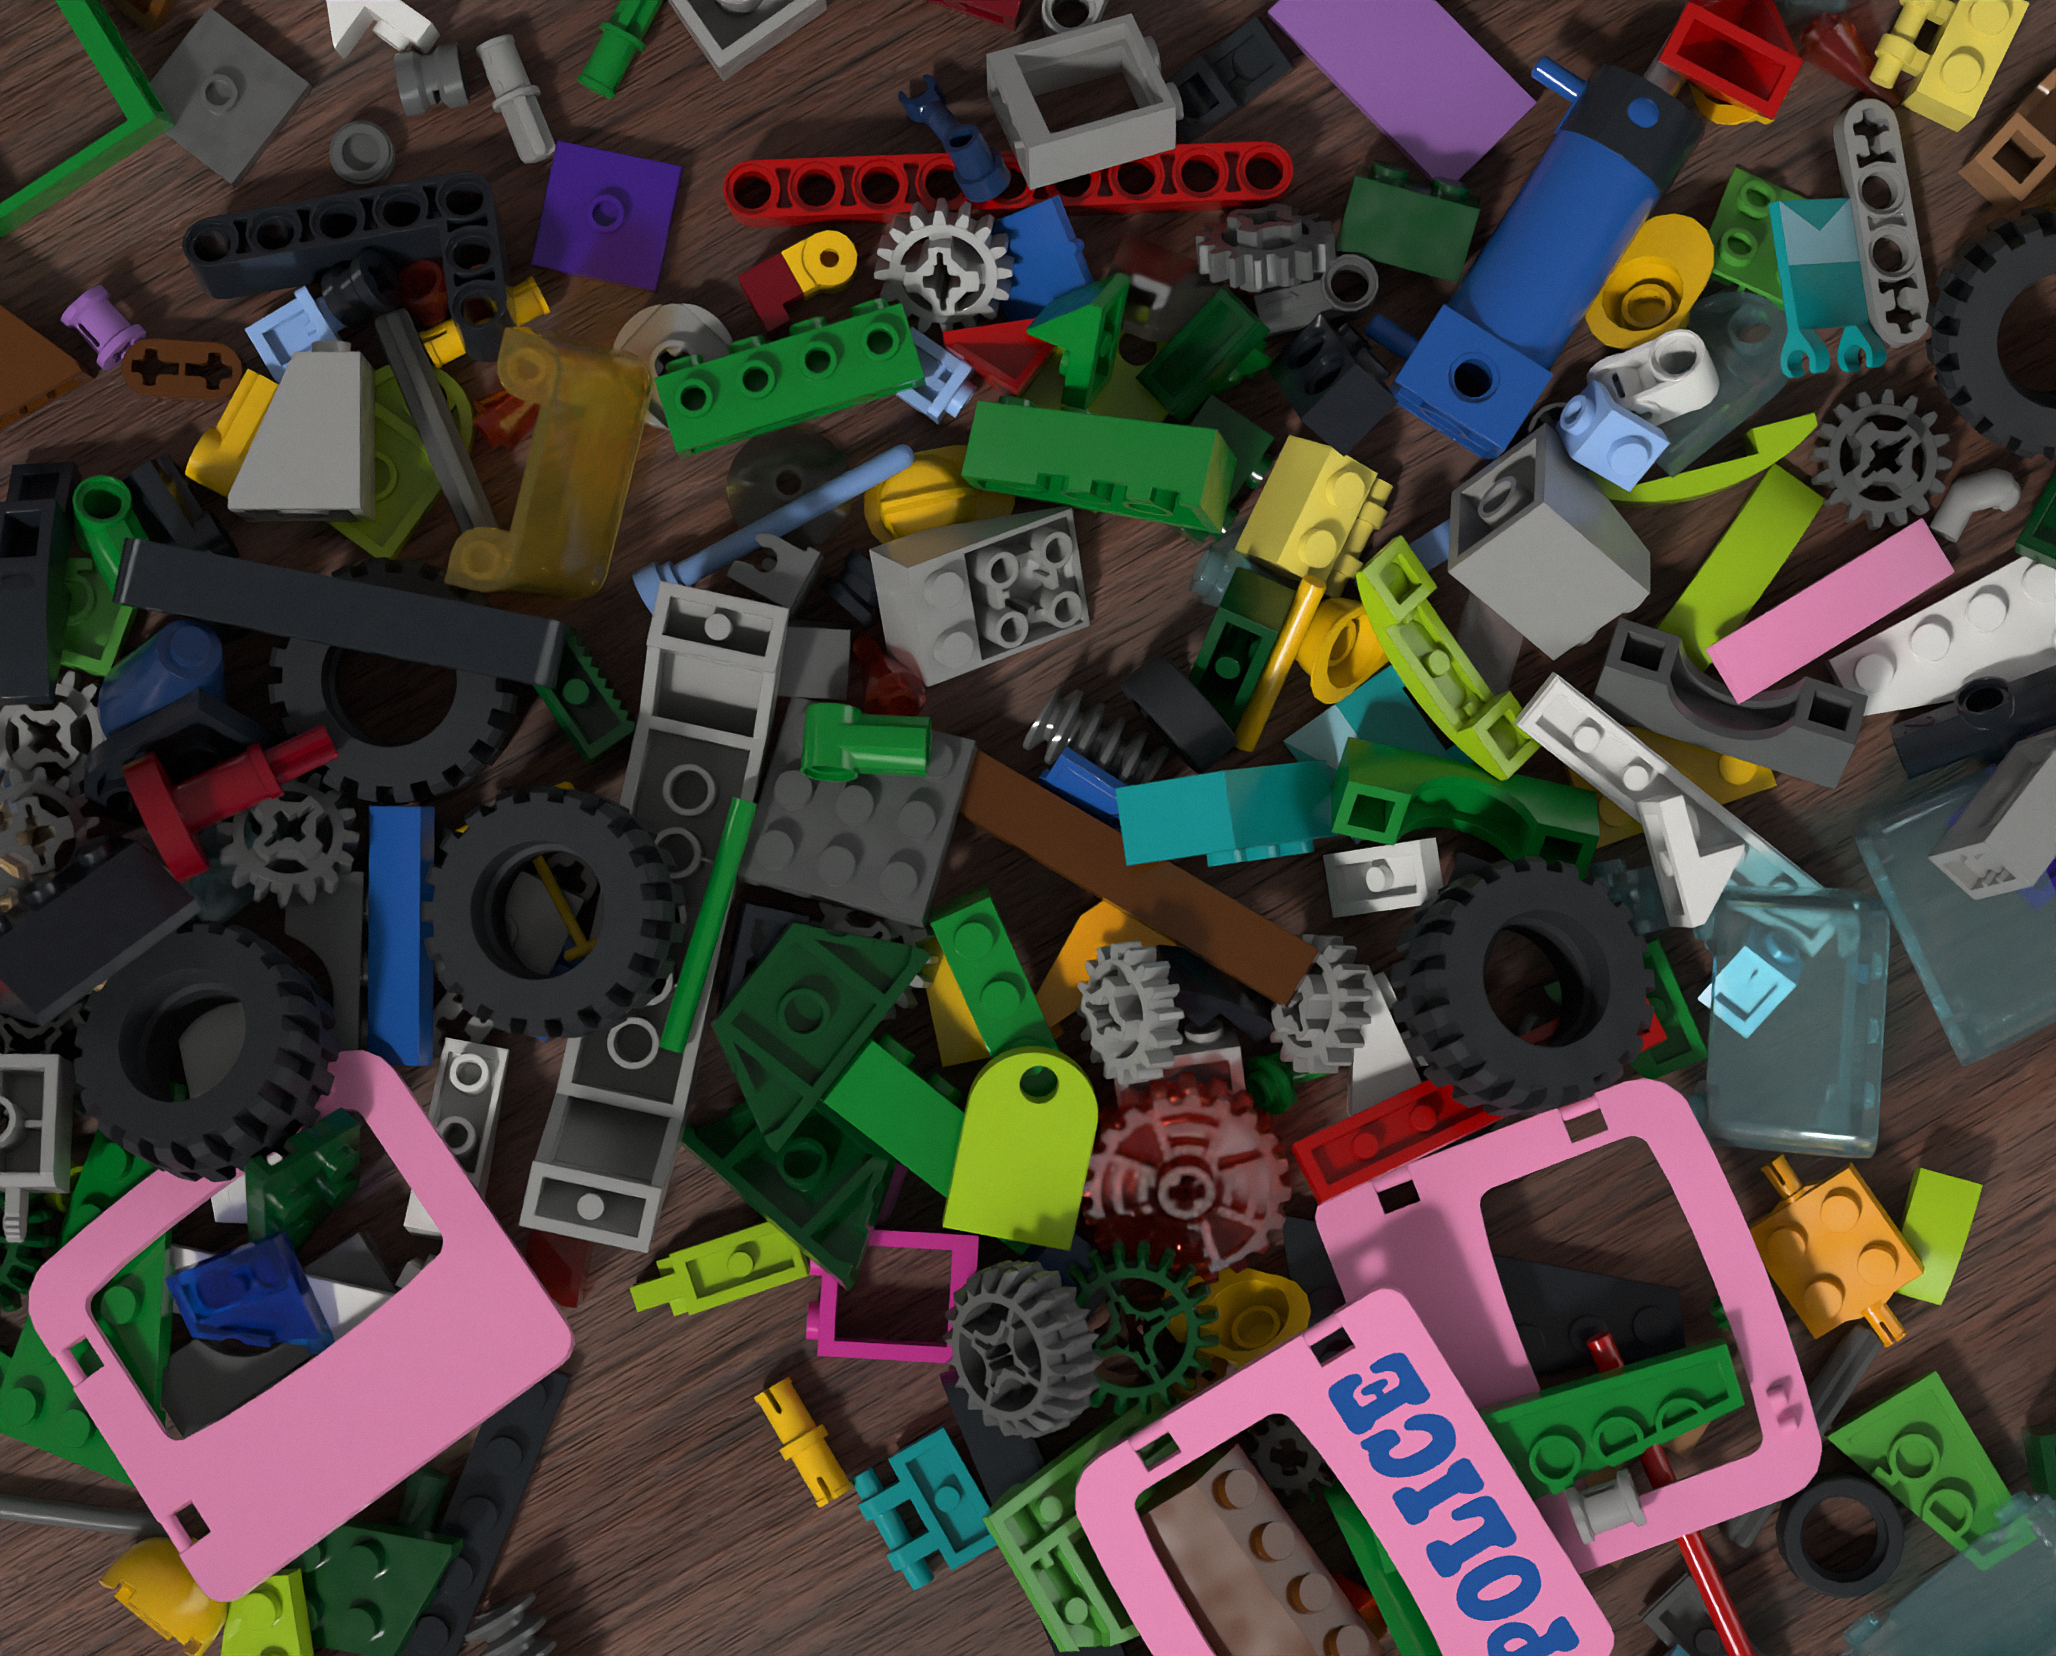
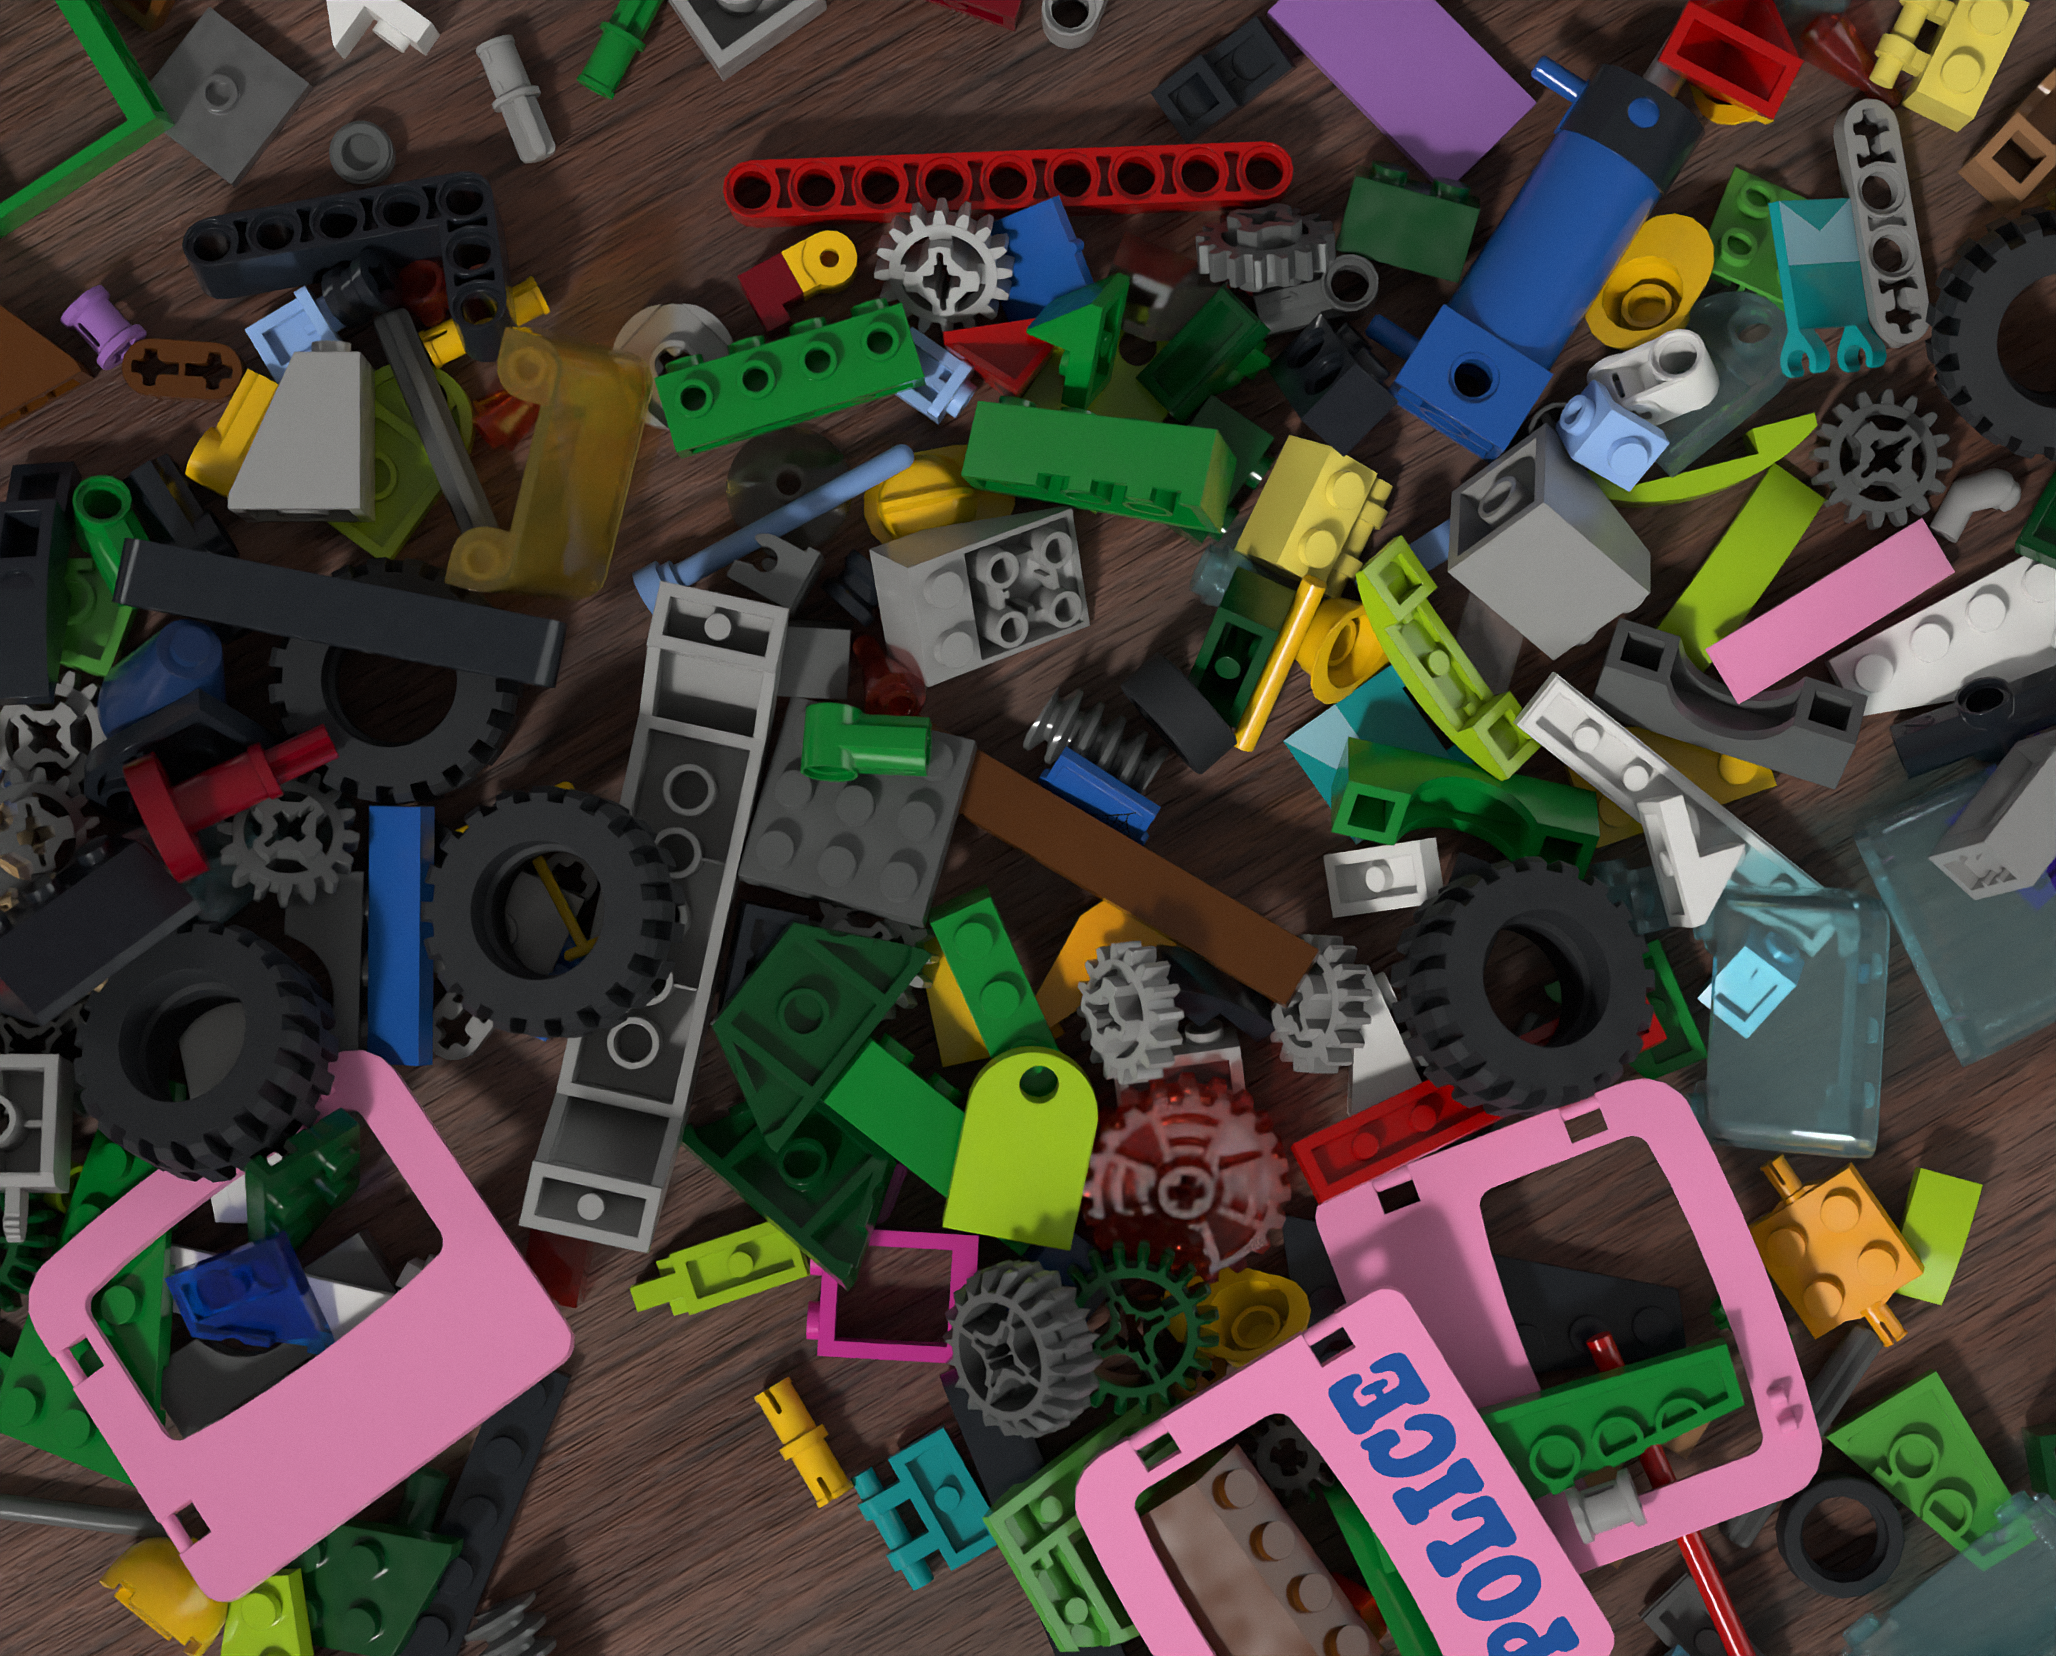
dark grey wheel [394,42,471,117] -> none
white slope [404,1037,510,1241] -> none
dark purple plate [531,140,683,294] -> none
dark green brick [533,625,637,765] -> none
green bar [659,797,758,1054] -> none
dark blue brick [898,75,1011,202] -> none
light grey window [986,13,1183,190] -> none
teal wedge [1115,760,1337,867] -> none
green plate [1244,1051,1330,1115] -> none

